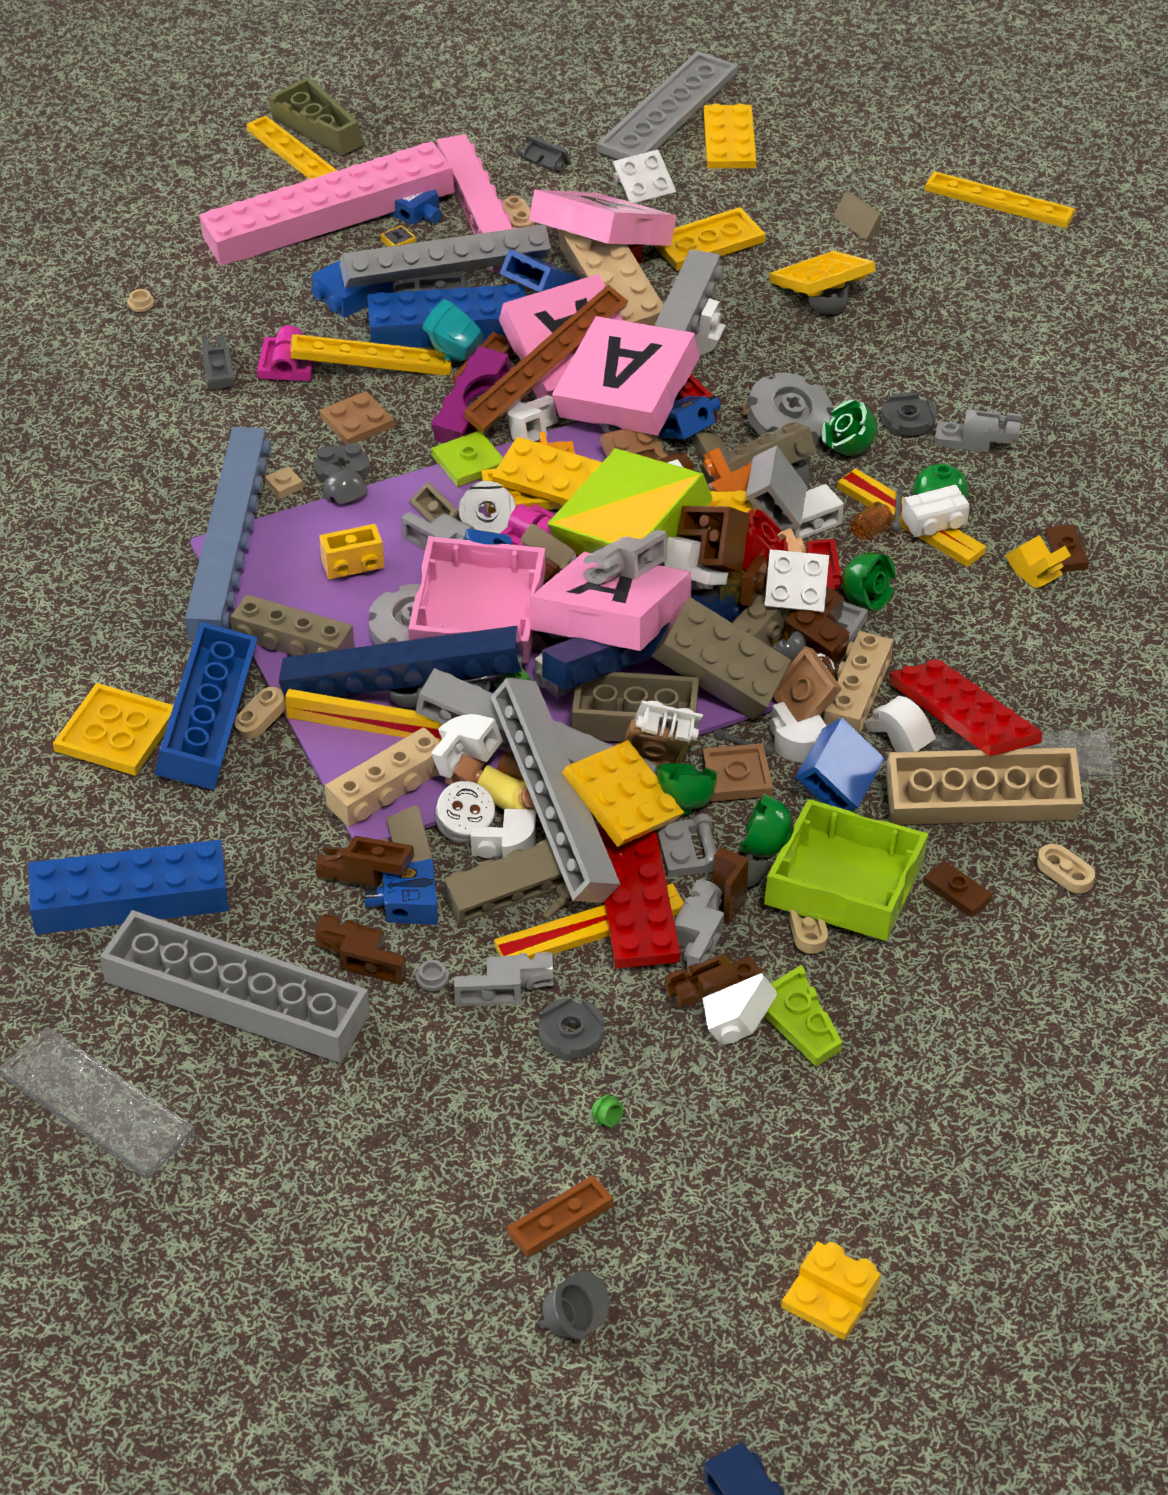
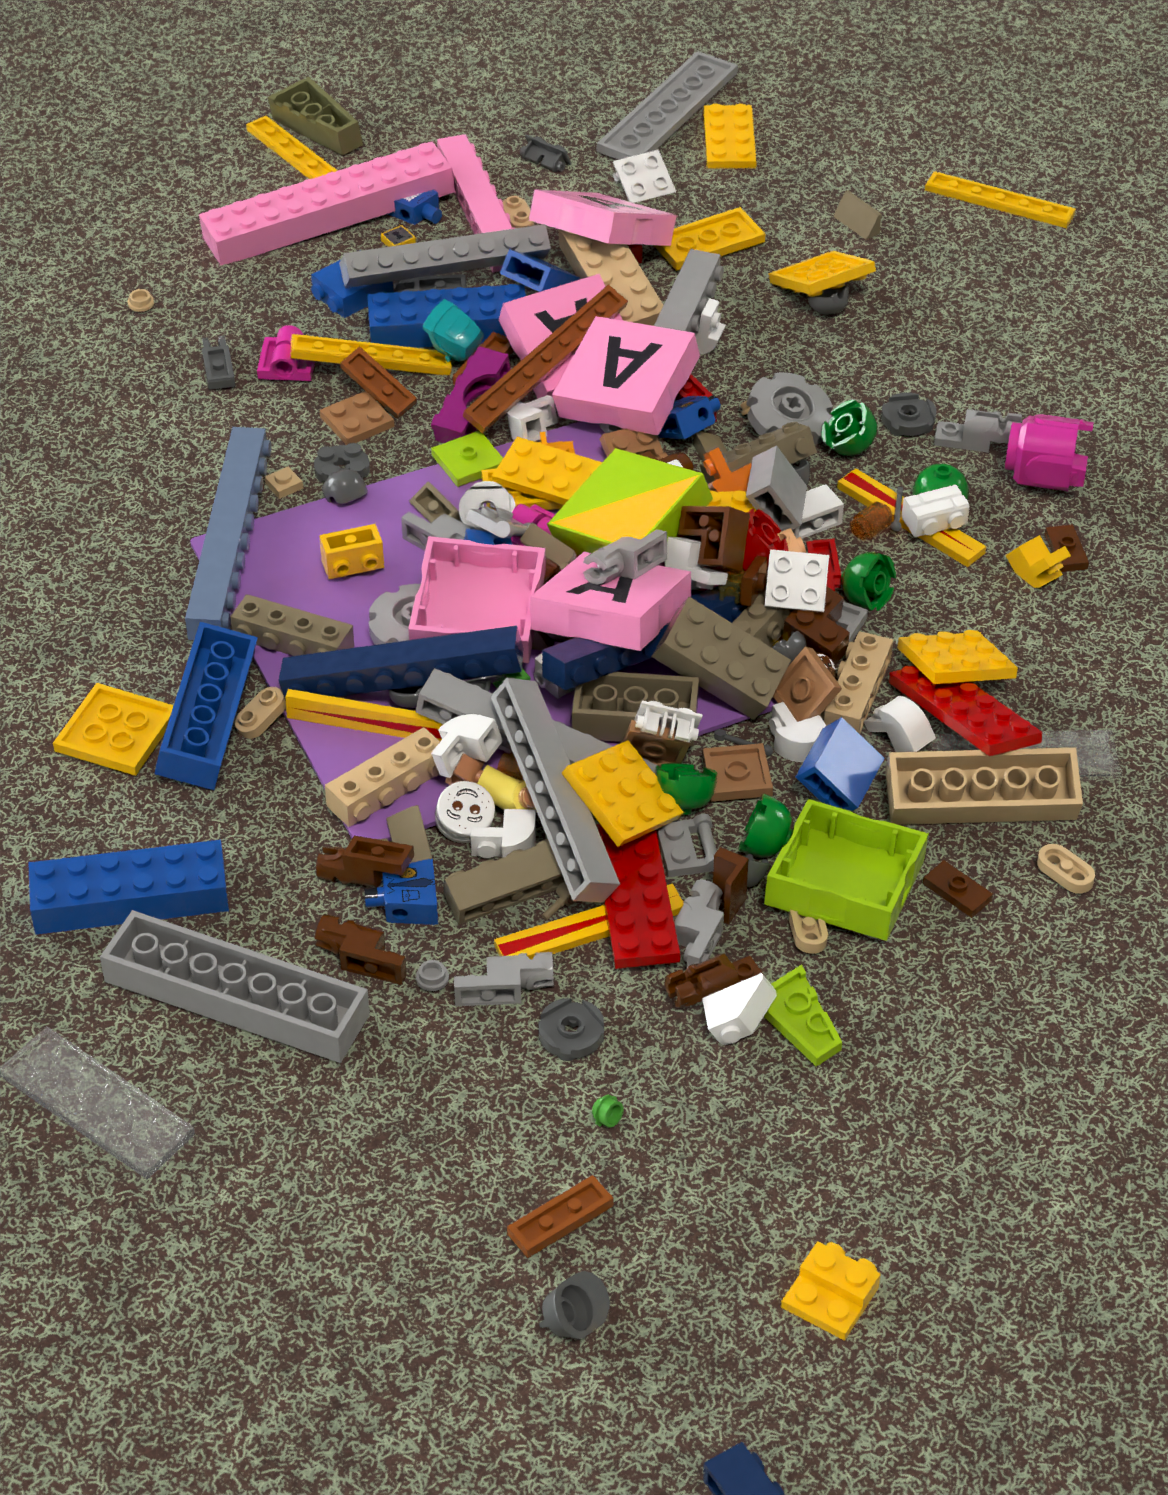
none -> dark orange plate [340,346,417,419]
none -> light grey plate [466,506,536,538]
none -> yellow plate [897,630,1018,684]
none -> dark pink piece [1005,414,1094,492]

